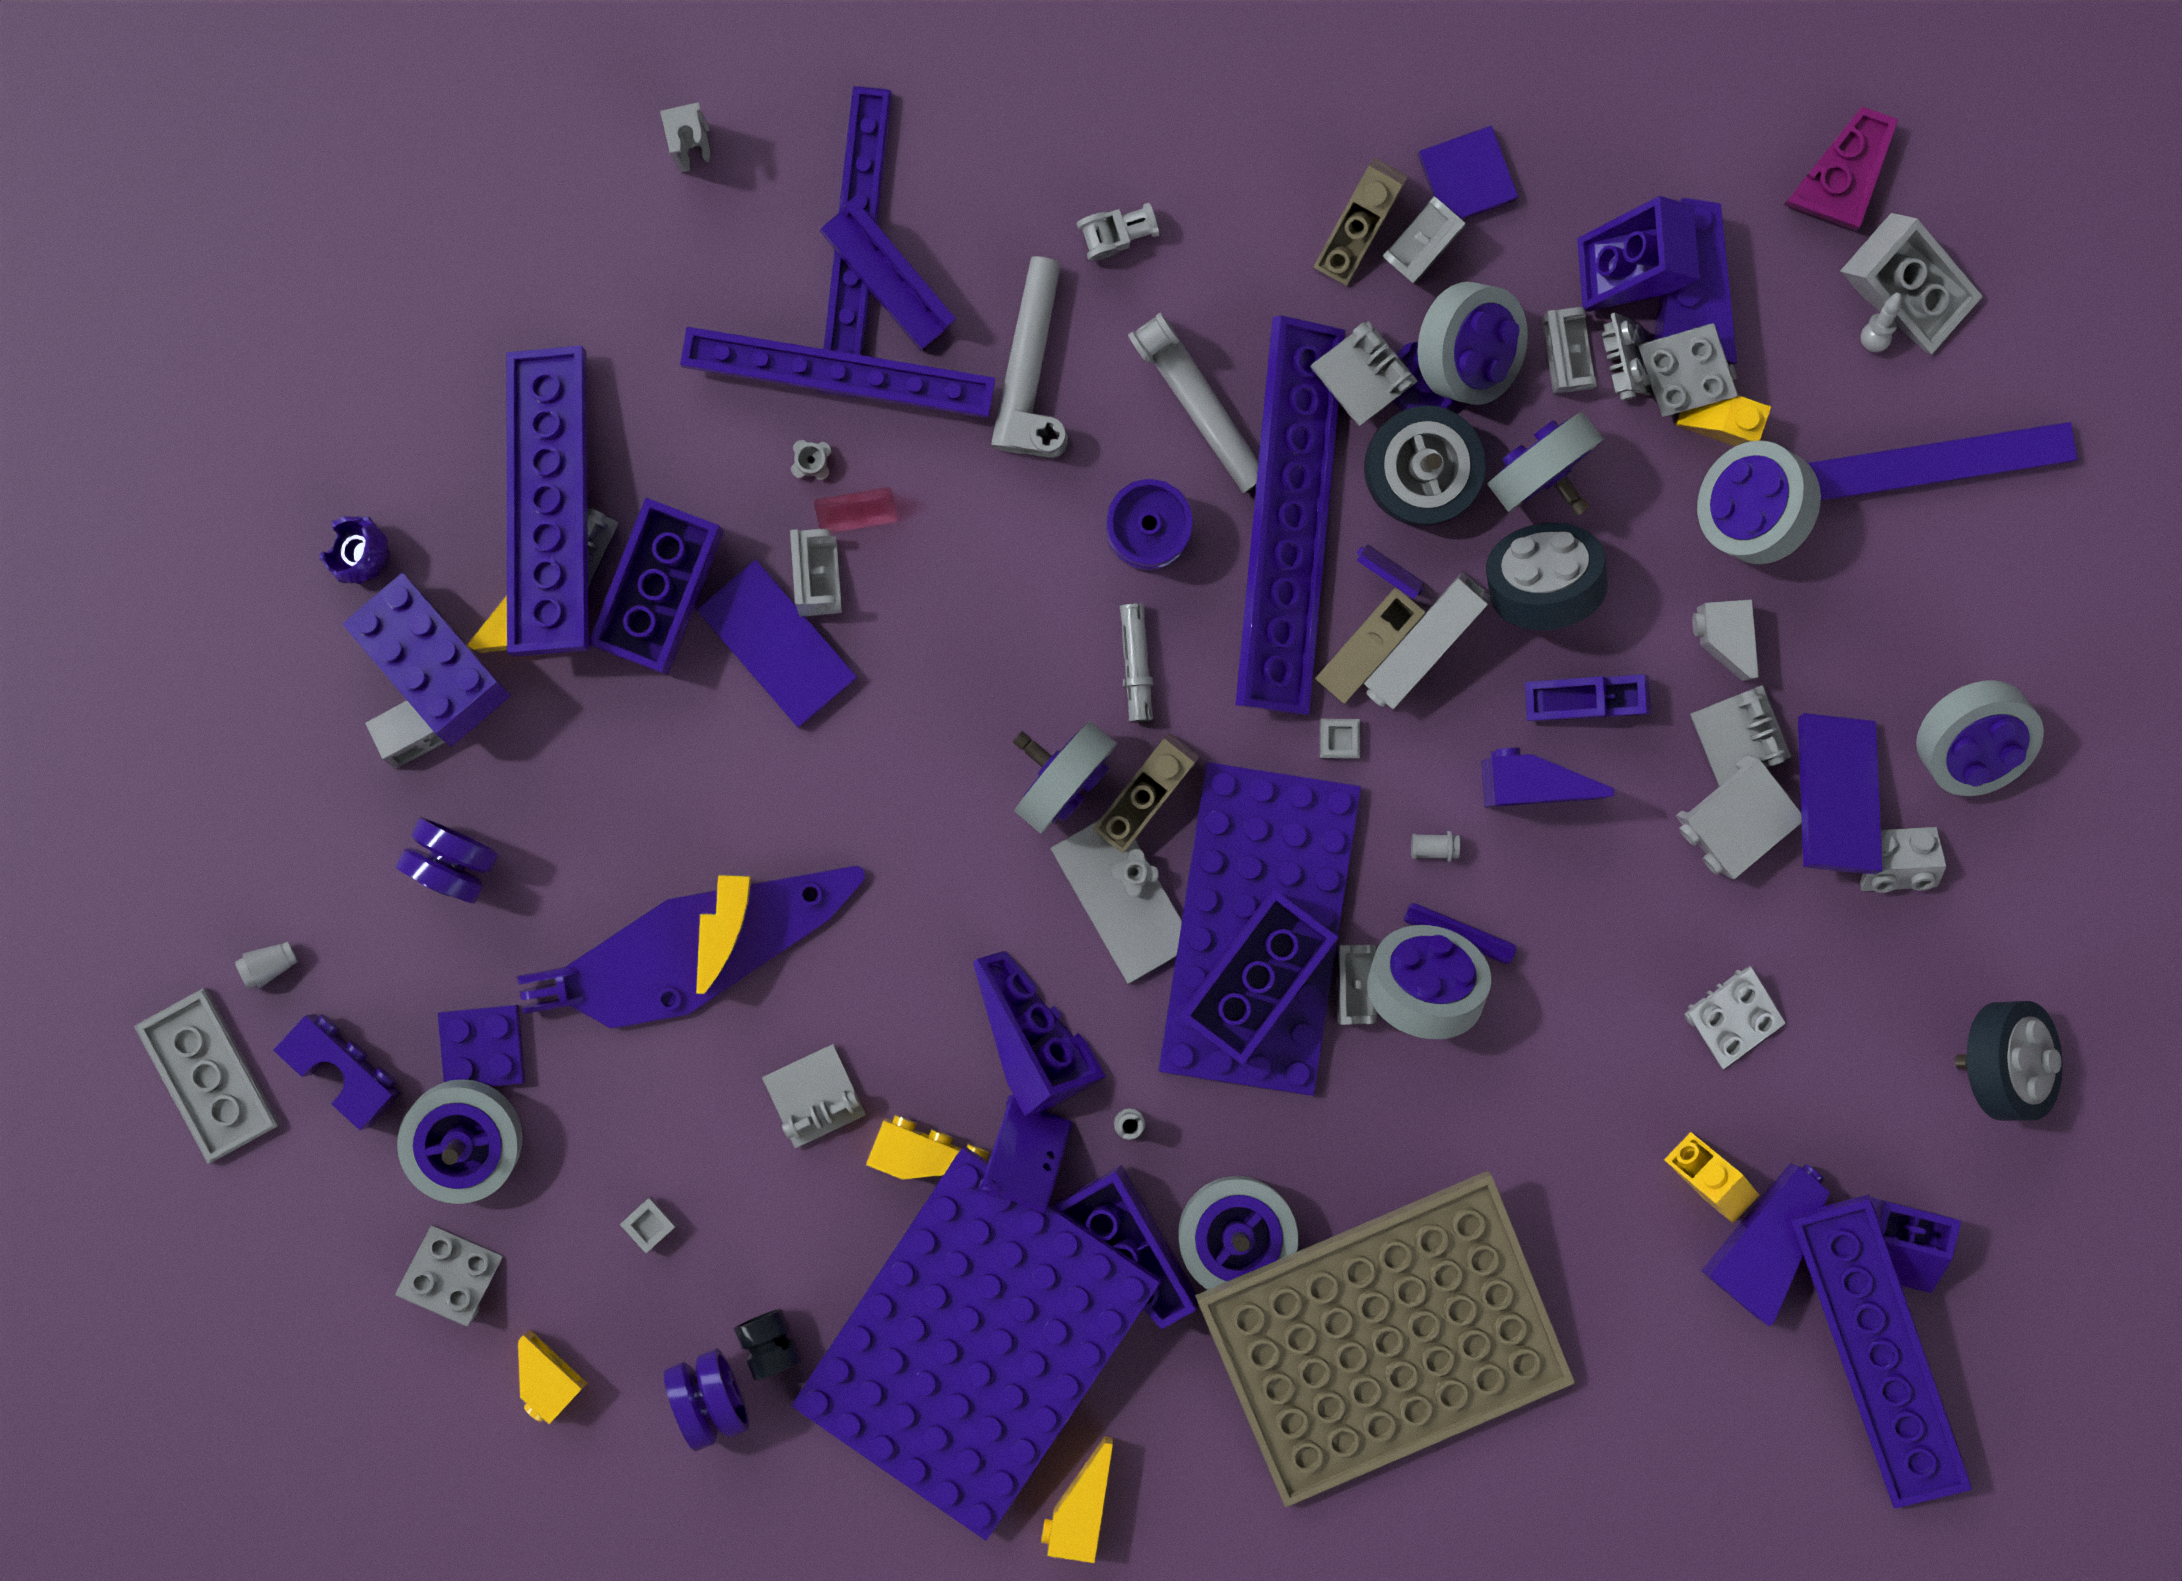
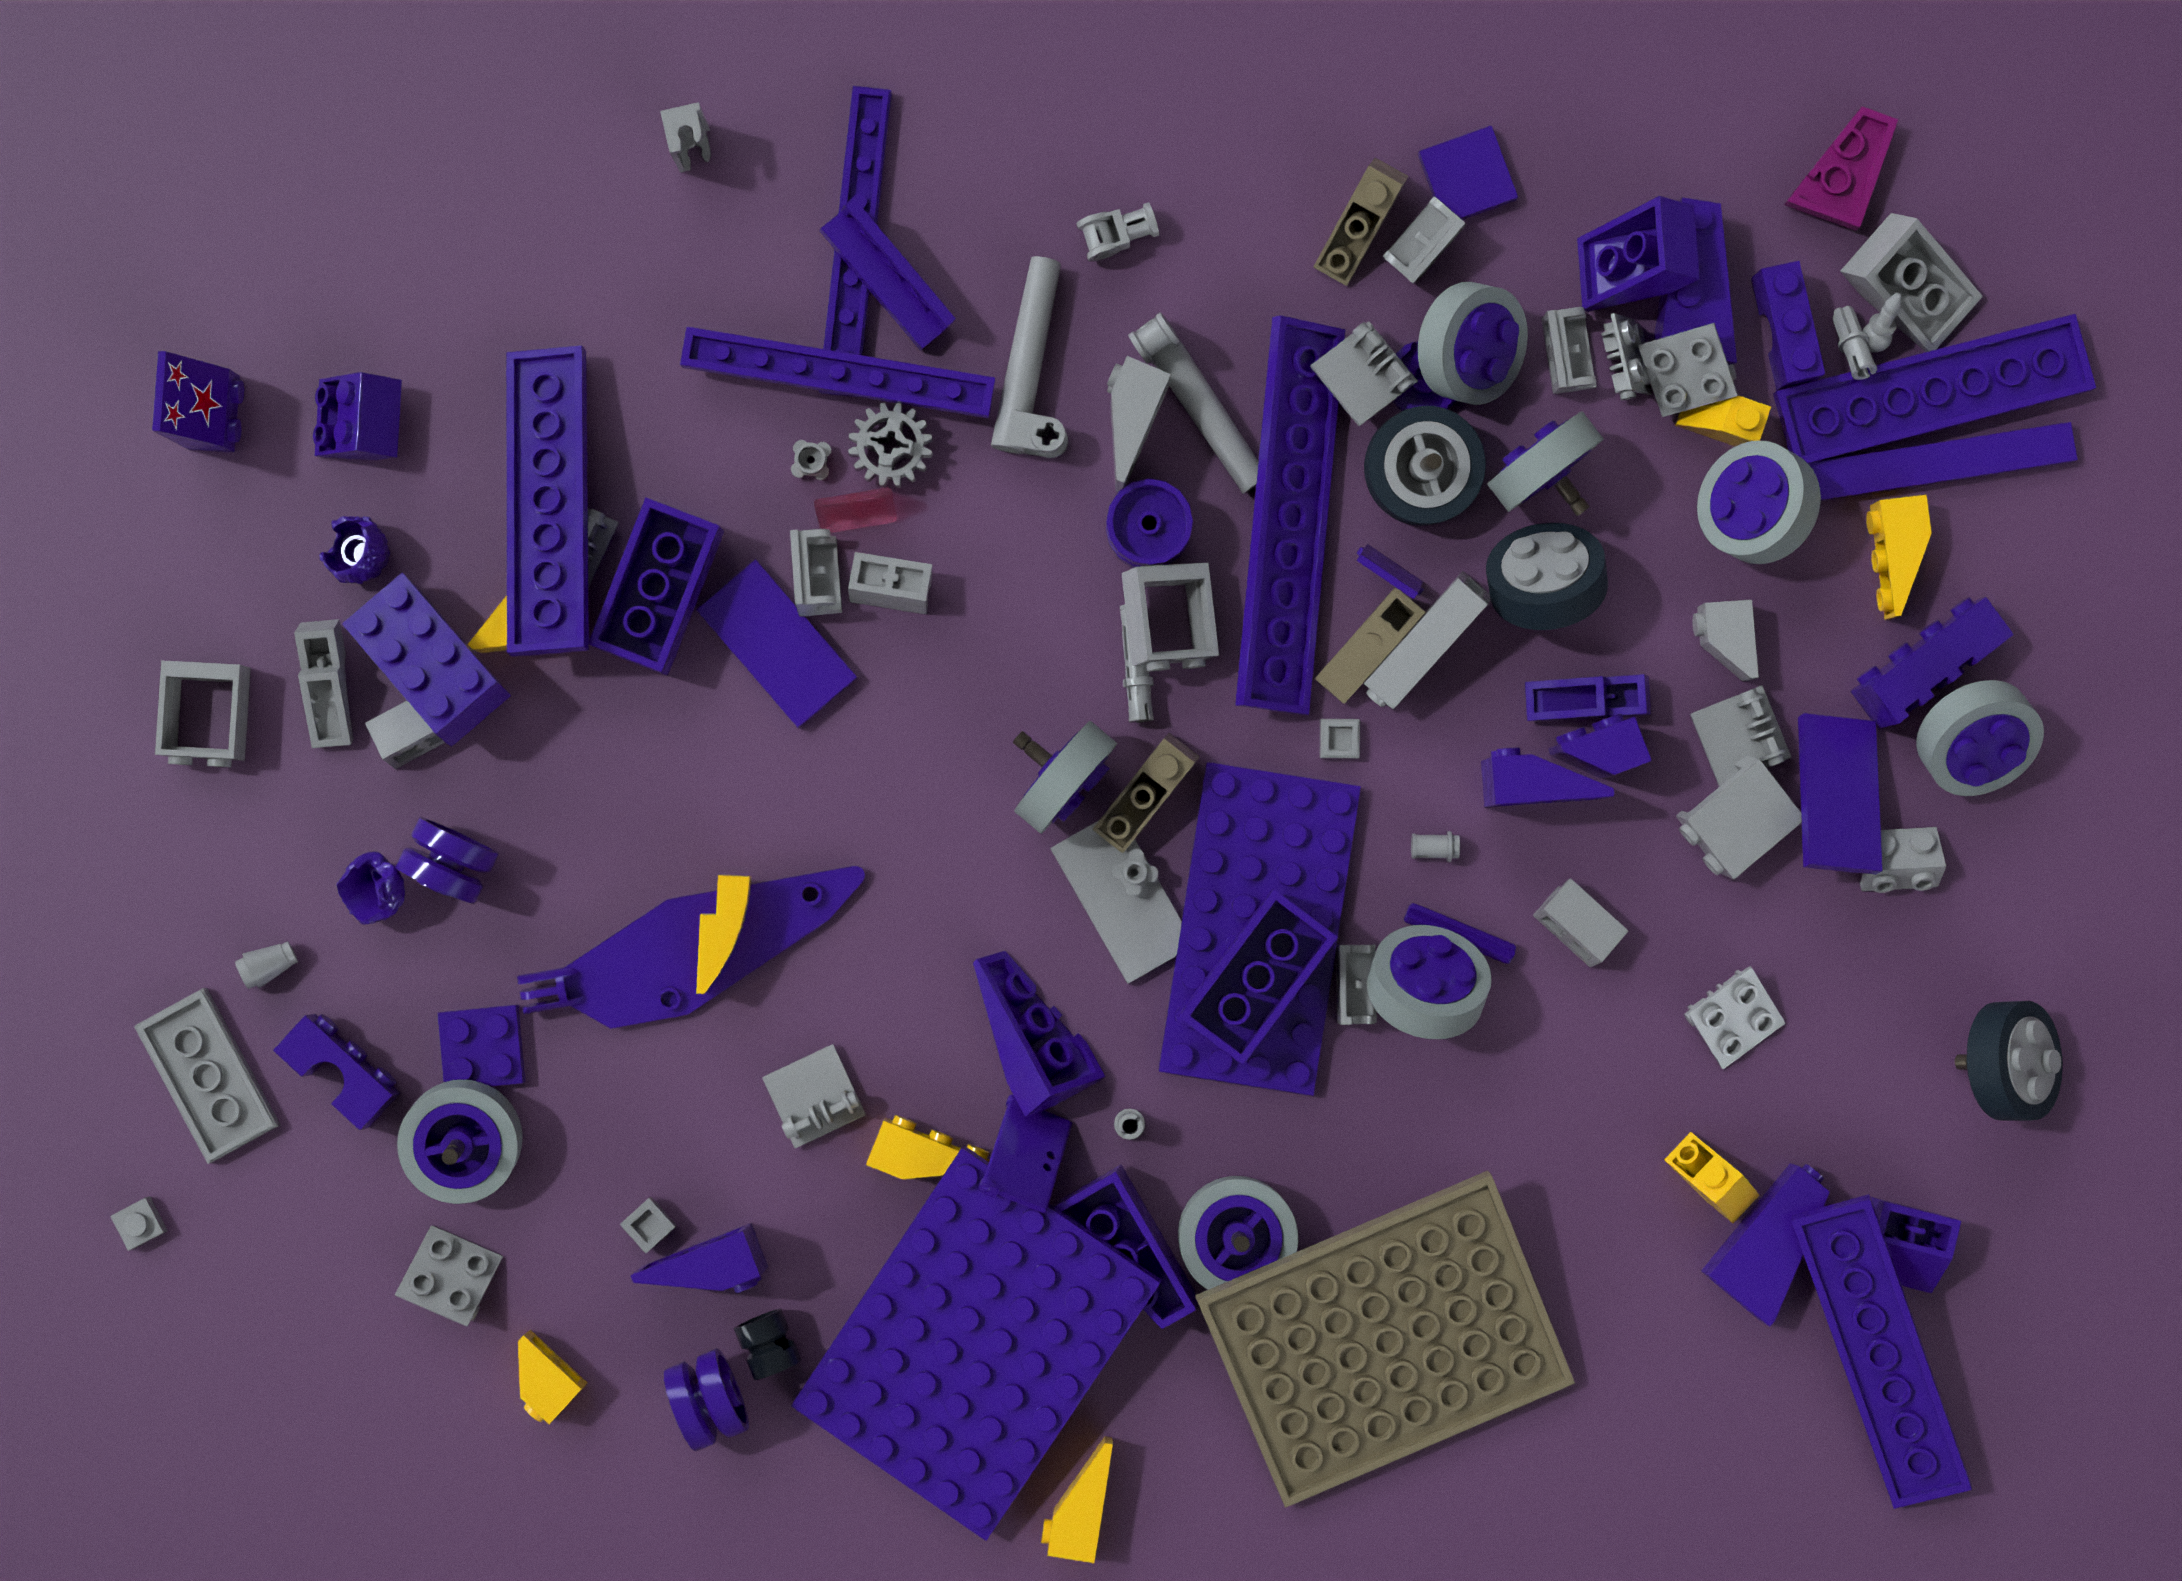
none -> light grey plate [110,1196,168,1251]
none -> dark purple slope [152,351,244,452]
none -> light grey window [155,660,251,767]
none -> light grey slope [294,619,354,748]
none -> dark purple slope [313,372,402,460]
none -> dark purple hair [336,851,405,925]
none -> dark purple slope [630,1223,768,1293]
none -> light grey gear [848,403,933,488]
none -> light grey hinge [848,552,932,614]
none -> light grey slope [1107,356,1171,492]
none -> light grey window [1122,563,1219,672]
none -> light grey hinge [1533,878,1628,968]
none -> dark purple slope [1548,713,1652,779]
none -> dark purple arch [1751,261,1825,391]
none -> dark purple plate [1773,314,2096,463]
none -> light grey axle [1832,306,1877,380]
none -> dark purple wedge [1850,597,2014,729]
none -> yellow slope [1866,495,1932,620]

